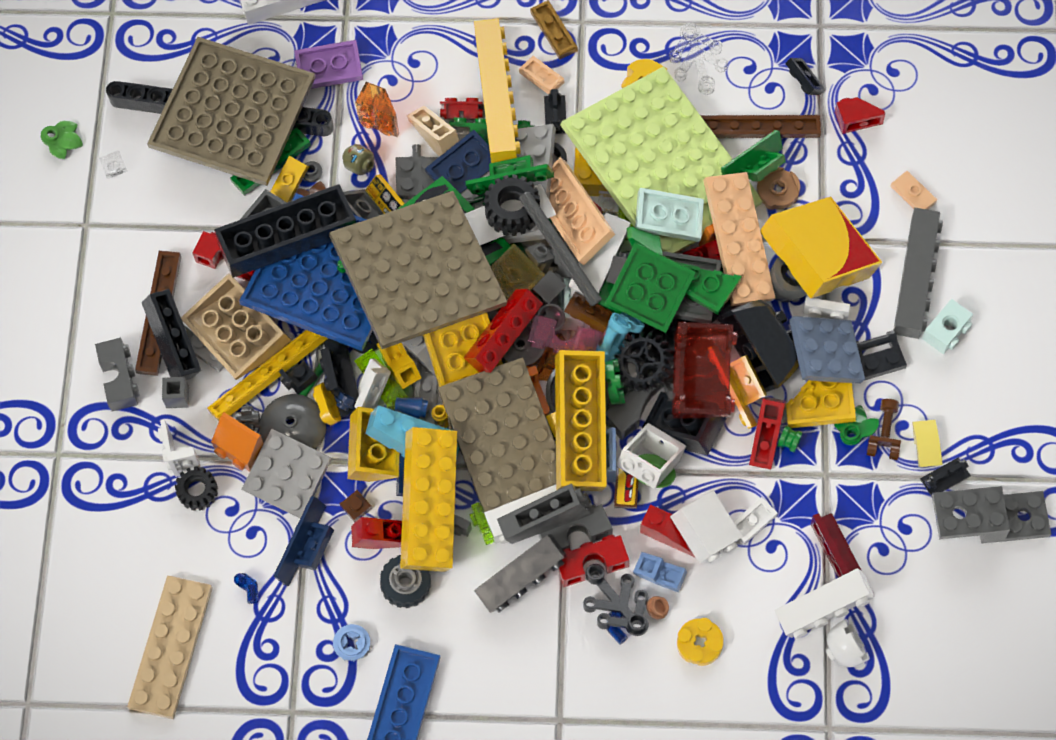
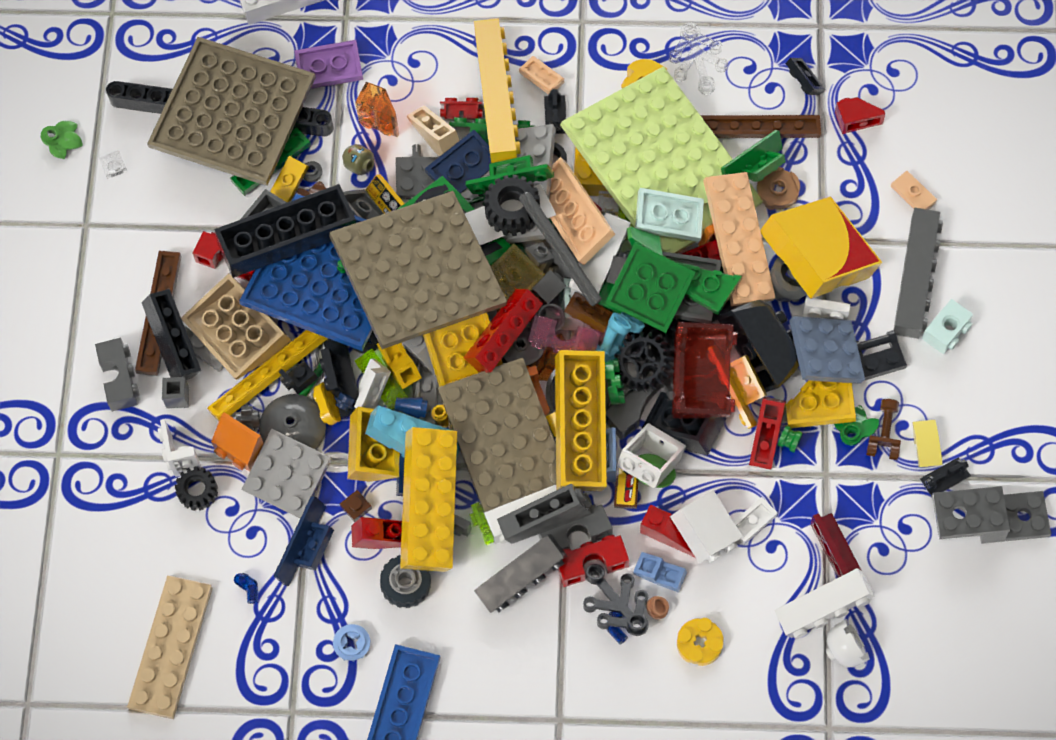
pearl gold tile [530,0,578,60] -> none

